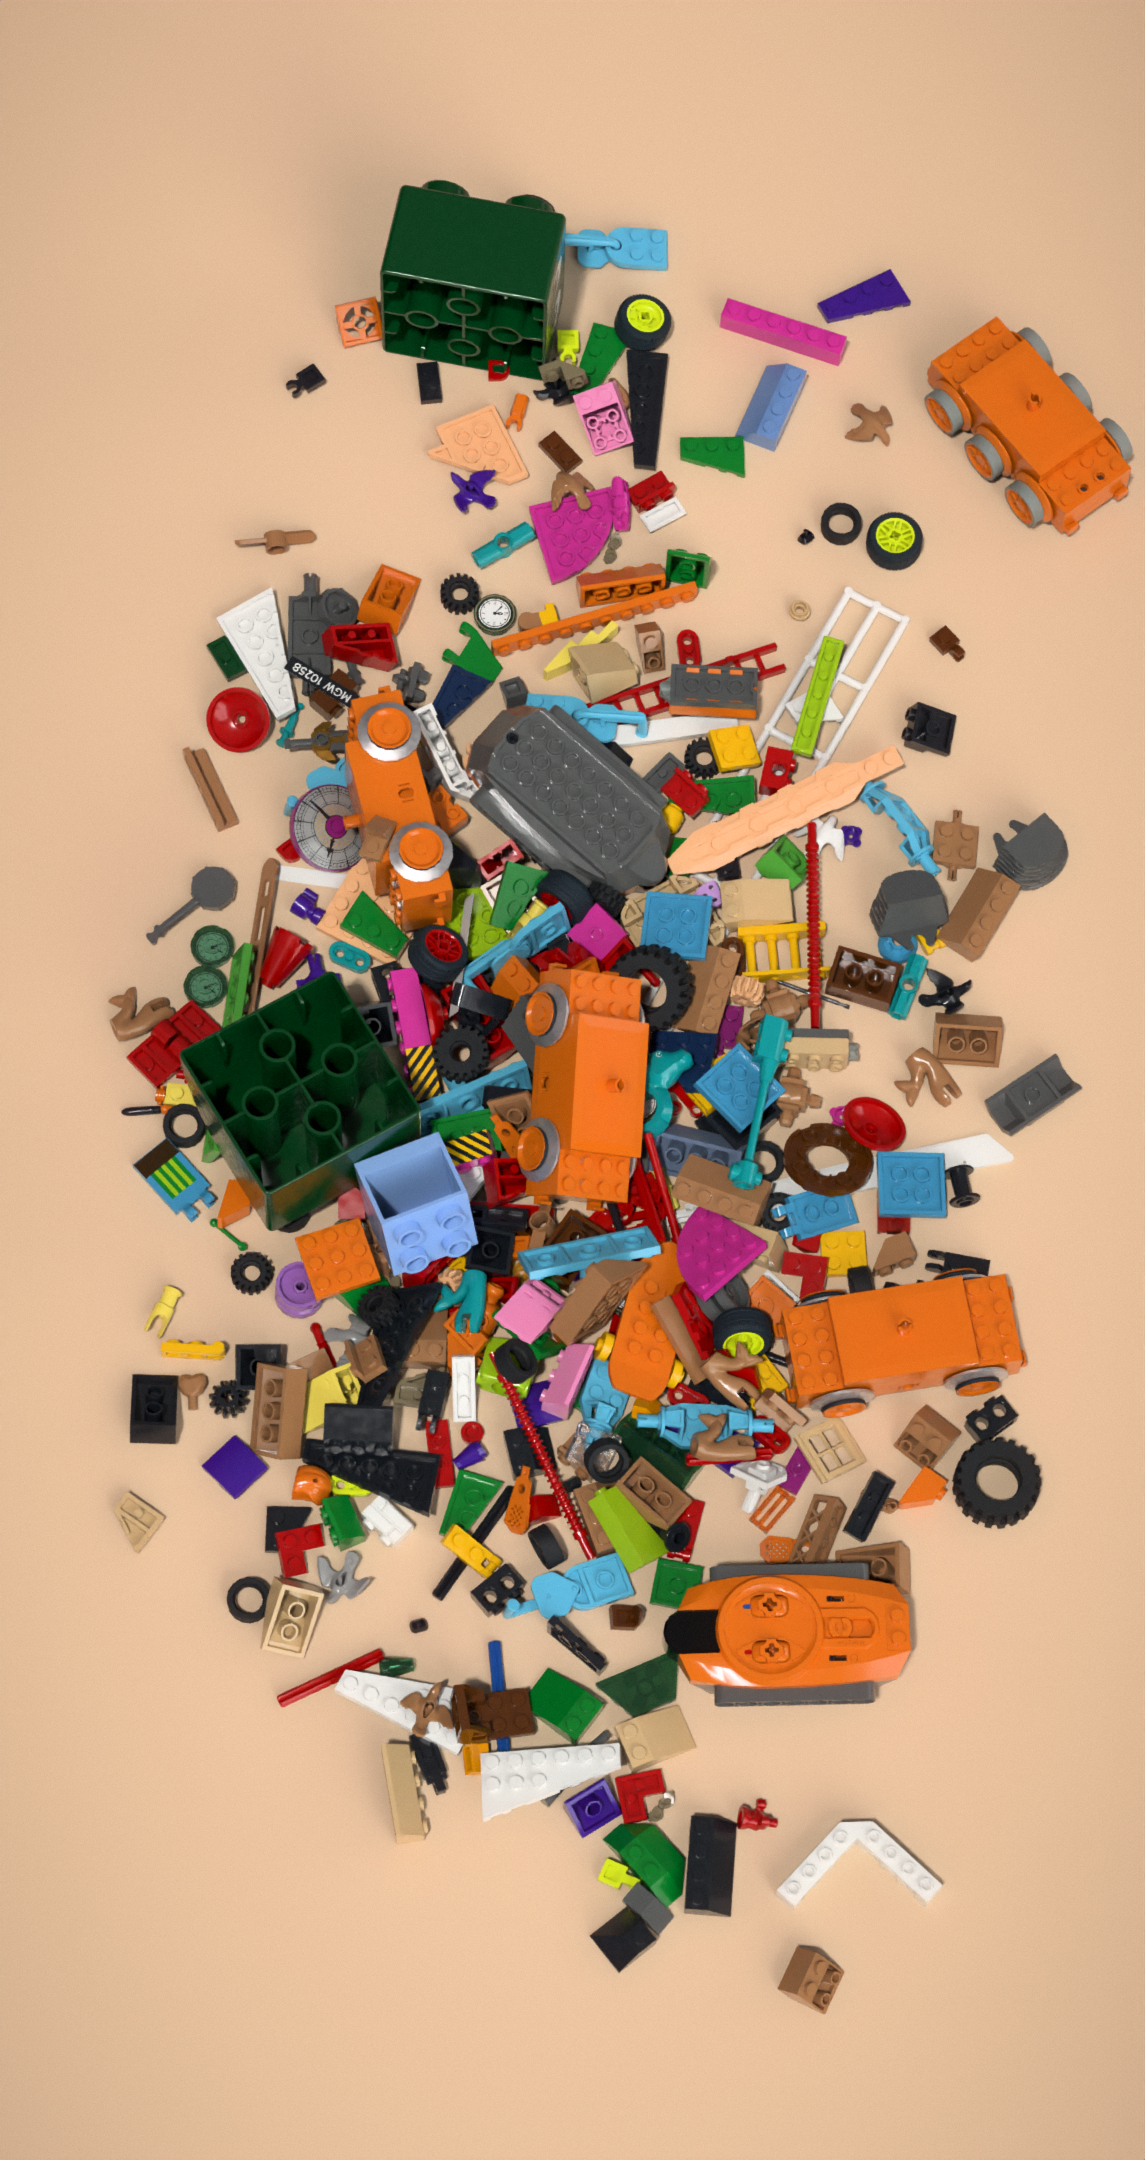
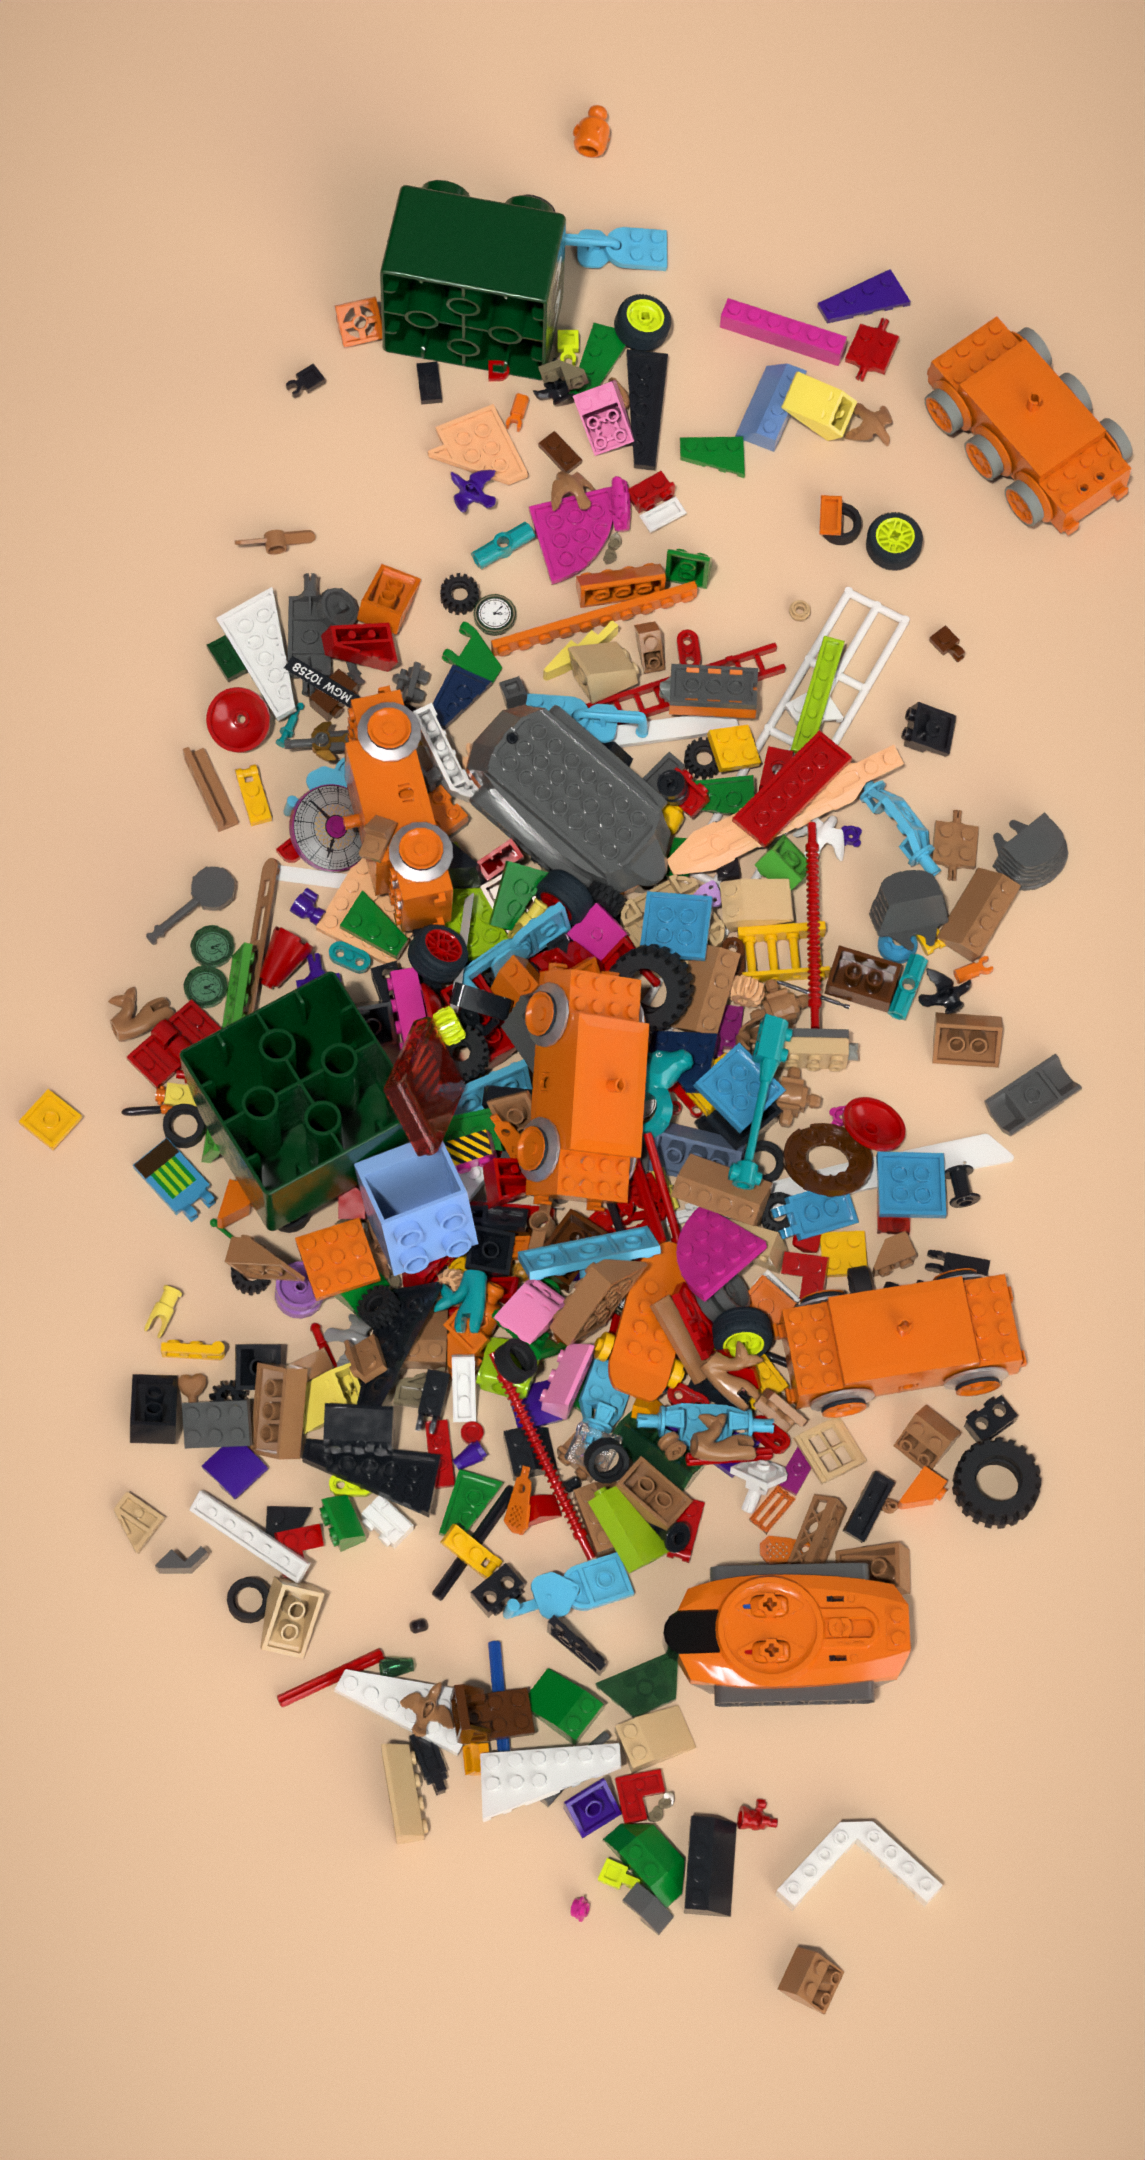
orange piece [292,1465,332,1506] -> none
light grey animal [317,1551,370,1604] -> none
leg [518,603,558,632] -> none
black tyre [528,1523,565,1570] -> none
black slope [590,1907,657,1973] -> none
reddish brown plate [609,1605,644,1631] -> none
green plate [649,1558,703,1610] -> none
black rock [797,529,815,545] -> none
medium nougat piece [894,1047,962,1107] -> none
none -> yellow plate [19,1089,82,1151]
none -> dark grey slope [155,1546,208,1574]
none -> dark grey plate [182,1399,253,1449]
none -> white tile [189,1490,311,1583]
none -> medium nougat slope [225,1235,305,1281]
none -> yellow plate [235,764,272,826]
none -> clear red windscreen [383,1017,466,1157]
none -> neon yellow gear [433,1006,466,1046]
none -> dark pink plate [571,1896,590,1922]
none -> orange piece [573,105,610,158]
none -> black wheel [657,770,689,806]
none -> medium nougat wheel [658,1431,687,1461]
none -> red plate [732,730,852,848]
none -> light yellow slope [781,372,857,441]
none -> orange tile [819,495,842,536]
none -> red plate [845,318,900,382]
none -> orange bar [953,956,994,984]

